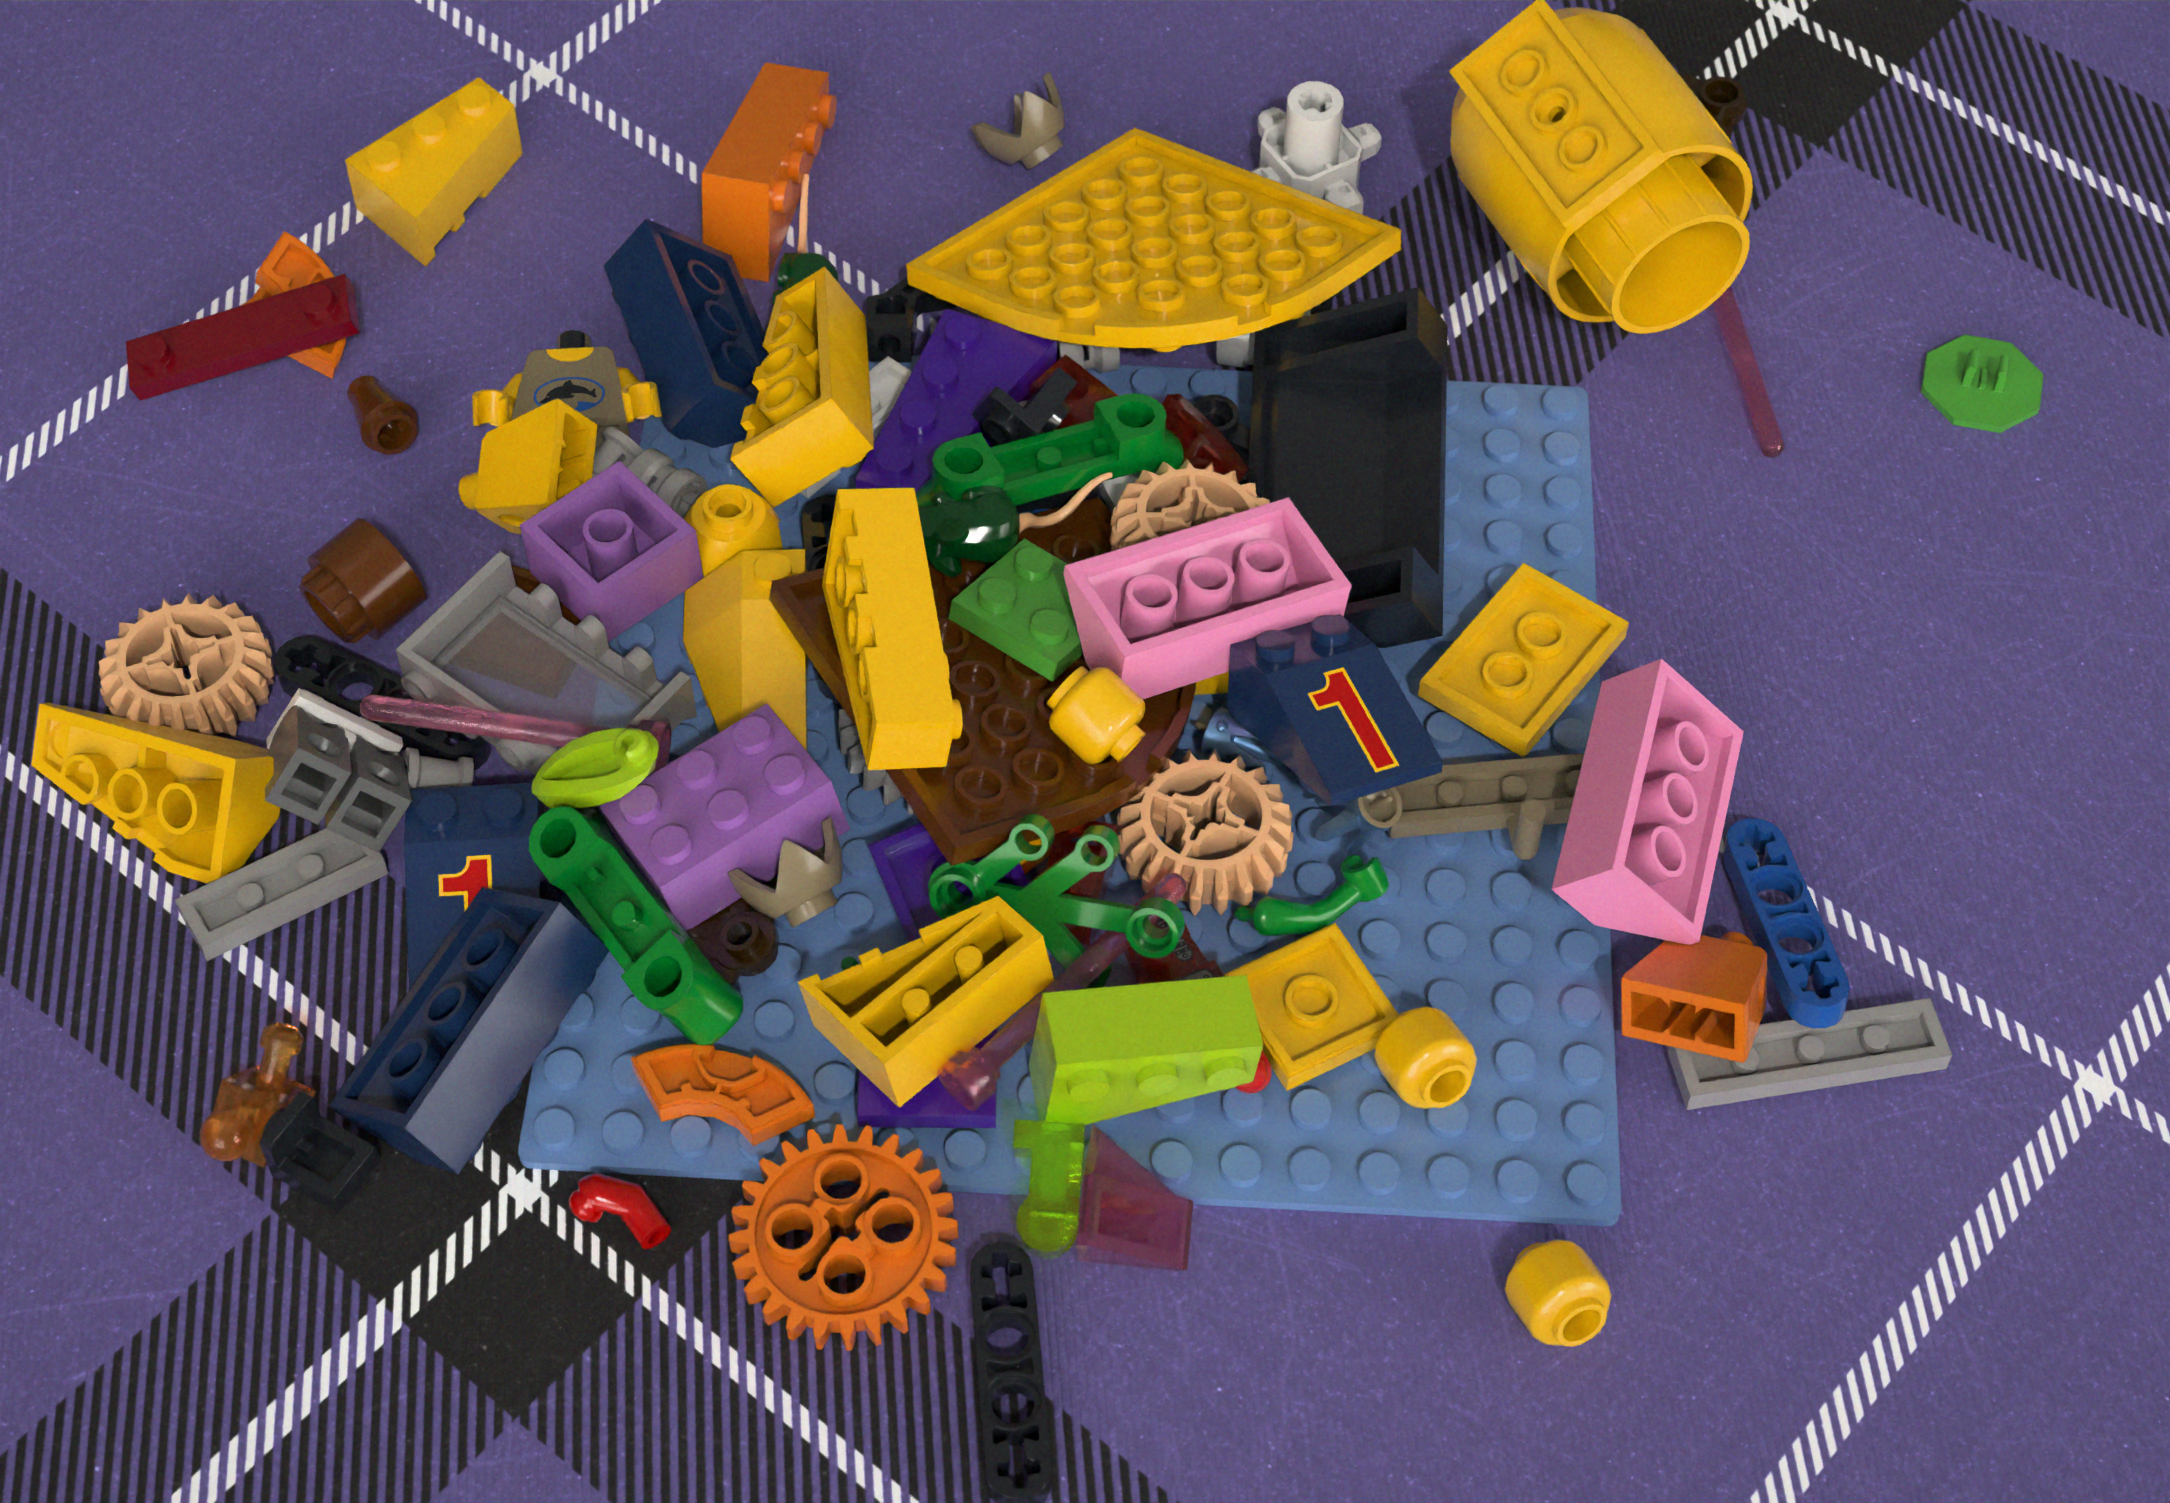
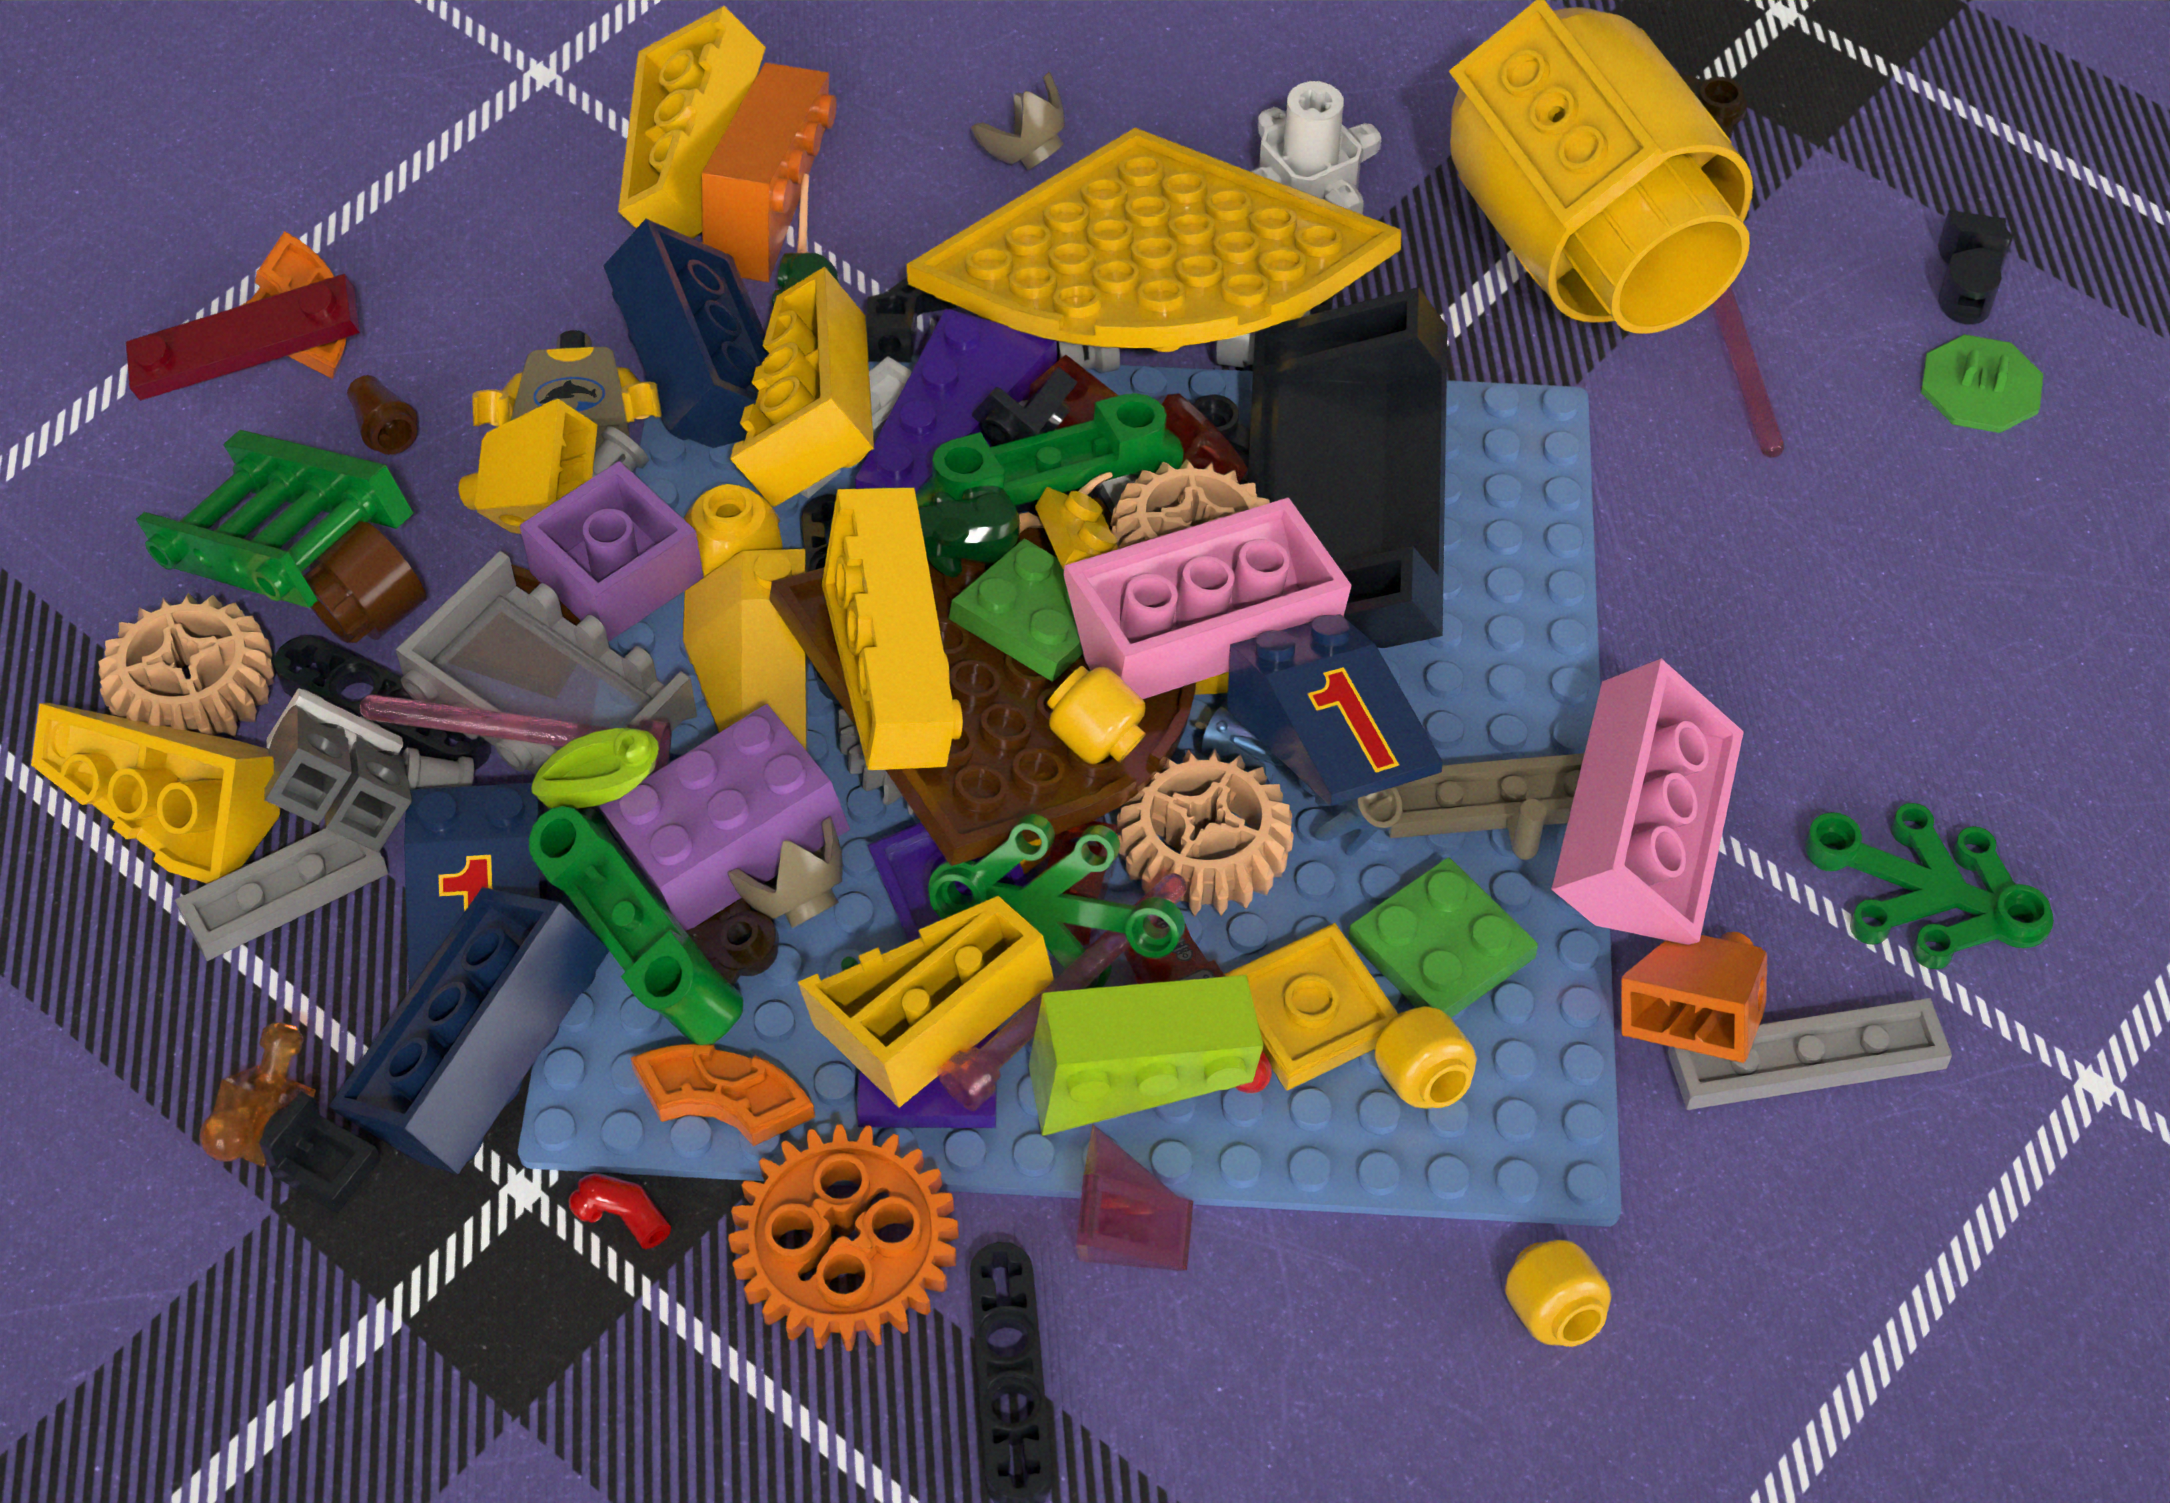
yellow wedge [345,77,523,267] -> none
light grey wheel [628,448,707,518] -> none
clear neon green leg [1013,1119,1085,1259] -> none
green piece [1235,855,1389,936] -> none
yellow plate [1418,562,1629,758] -> none
blue beam [1723,818,1850,1028] -> none
none -> green fence [136,430,414,608]
none -> yellow wedge [618,6,766,239]
none -> yellow plate [1035,487,1119,569]
none -> bright green plate [1348,857,1538,1018]
none -> green plant [1805,803,2054,969]
none -> black leg [1938,210,2013,324]

